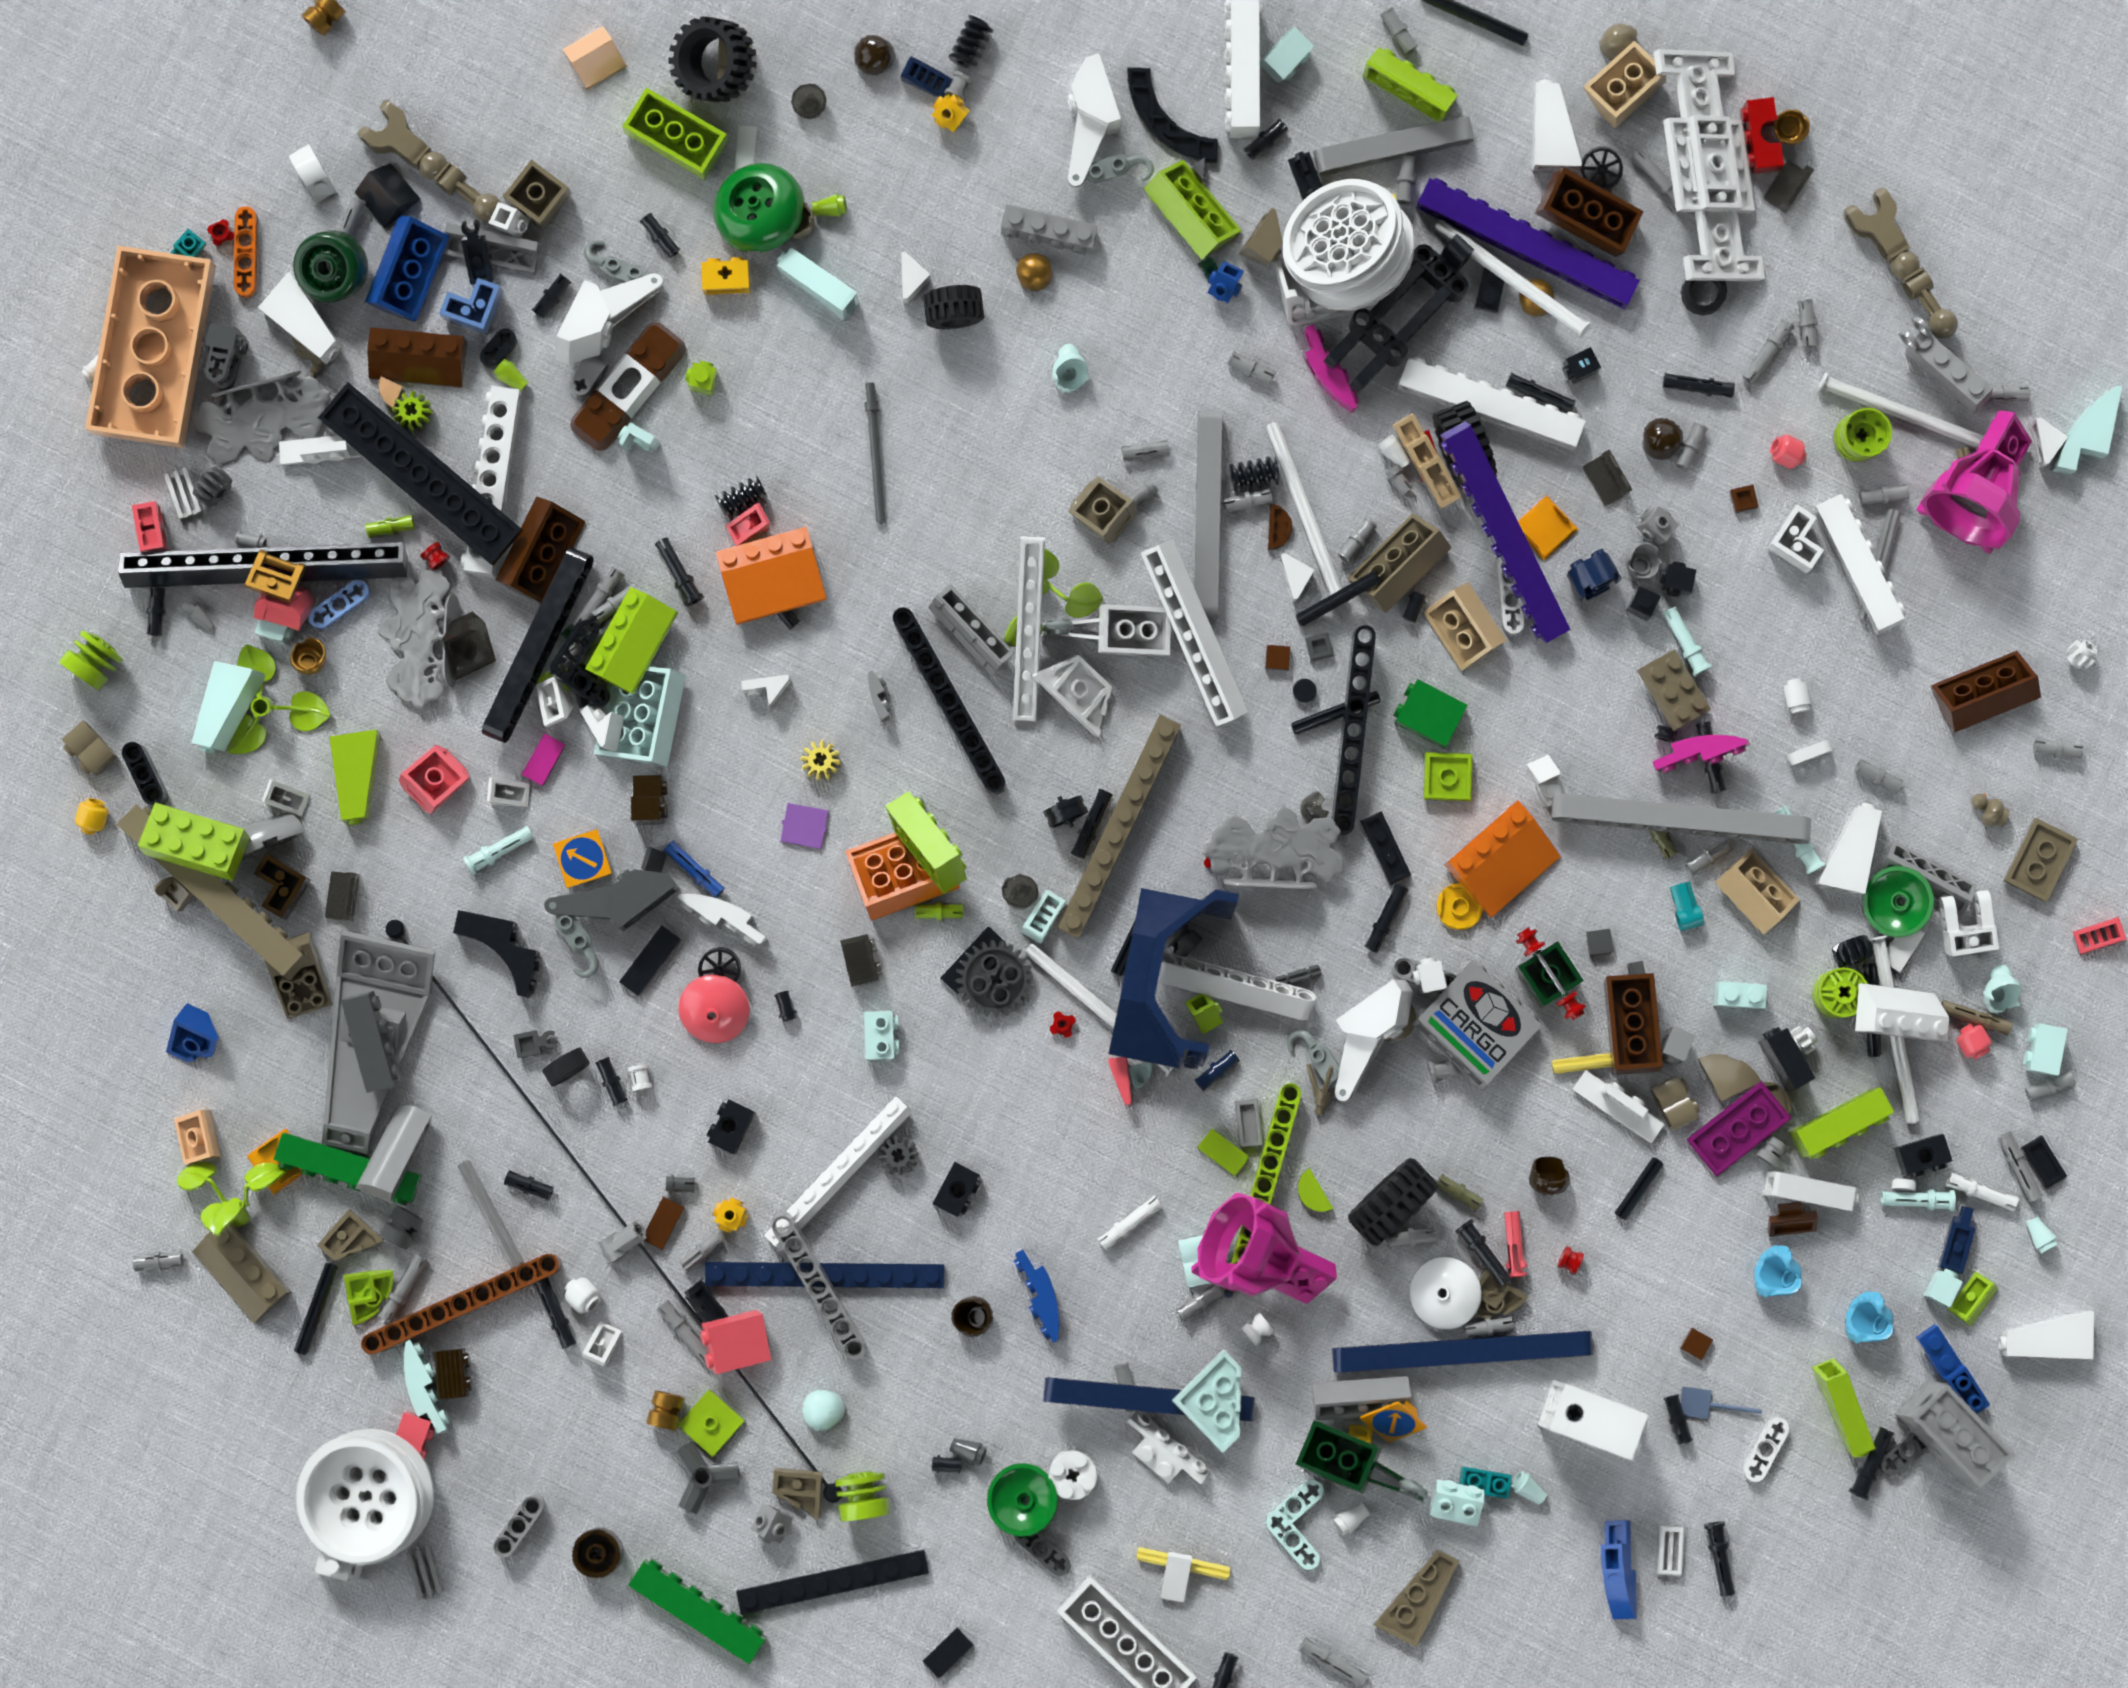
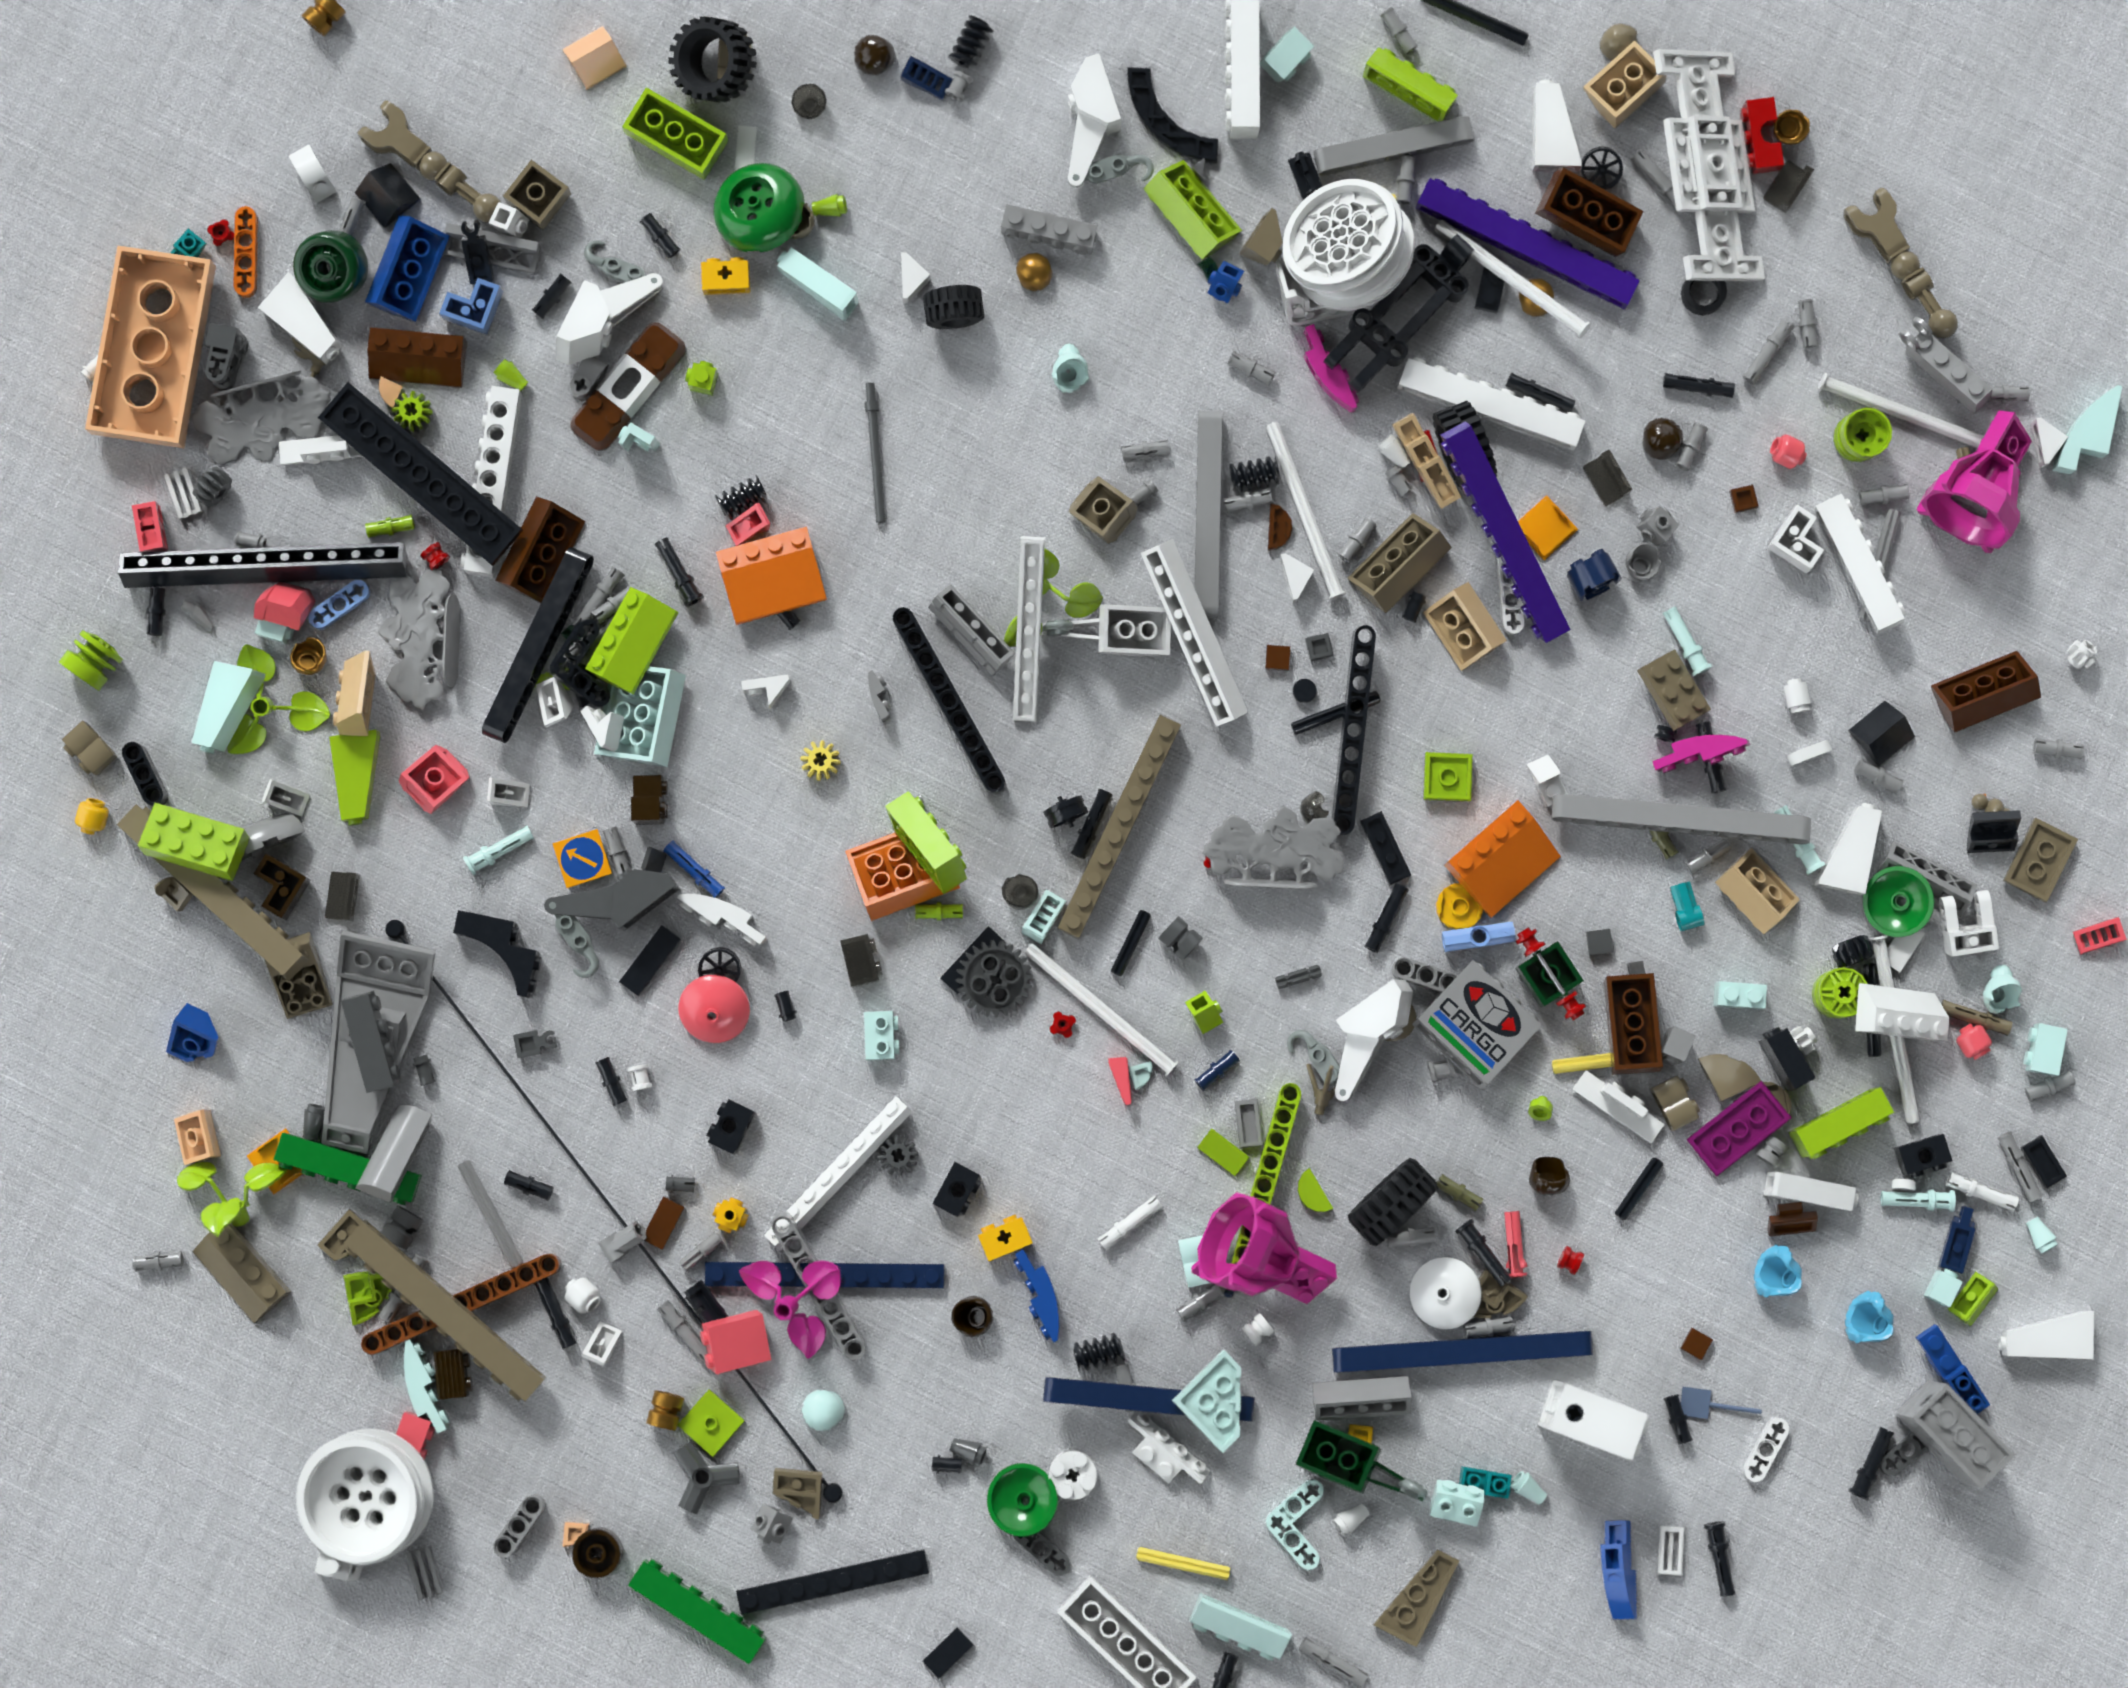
pearl gold plate [245,550,306,603] -> none
black axle [294,1263,338,1355] -> none
clear smoke slope [442,611,496,680] -> none
black beam [480,328,517,369] -> none
dark pink tile [522,733,566,786] -> none
black tyre [542,1048,590,1087] -> none
medium lavender piece [780,803,828,849] -> none
lime wheel [835,1471,890,1521] -> none
yellow brick [931,94,971,133] -> none
white wing [1032,655,1112,737] -> none
dark blue panel [1109,888,1239,1069] -> none
white beam [1158,952,1316,1020] -> none
white tile [1160,1552,1192,1602] -> none
black pin [1244,119,1288,160] -> none
black axle [1296,571,1381,626] -> none
piece [1360,1400,1427,1443] -> none
green brick [1393,679,1468,749] -> none
white brick [1412,957,1447,994] -> none
black brick [1562,347,1601,384] -> none
black brick [1626,586,1661,621] -> none
black brick [1659,562,1697,597] -> none
lime slope [1812,1358,1876,1458] -> none
none -> dark grey cone [302,1104,325,1140]
none -> tan slope [333,651,376,736]
none -> dark tan brick [344,1220,546,1401]
none -> dark grey pin [413,1055,436,1086]
none -> light nougat tile [563,1522,589,1547]
none -> light grey pin [602,827,631,876]
none -> dark pink plant [739,1260,841,1359]
none -> yellow brick [978,1214,1033,1262]
none -> black piece [1073,1333,1125,1373]
none -> light aqua slope [1189,1593,1292,1661]
none -> light blue piece [1442,921,1516,952]
none -> lime tile [1528,1096,1553,1121]
none -> black slope [1848,701,1915,767]
none -> black slope [1967,810,2021,853]

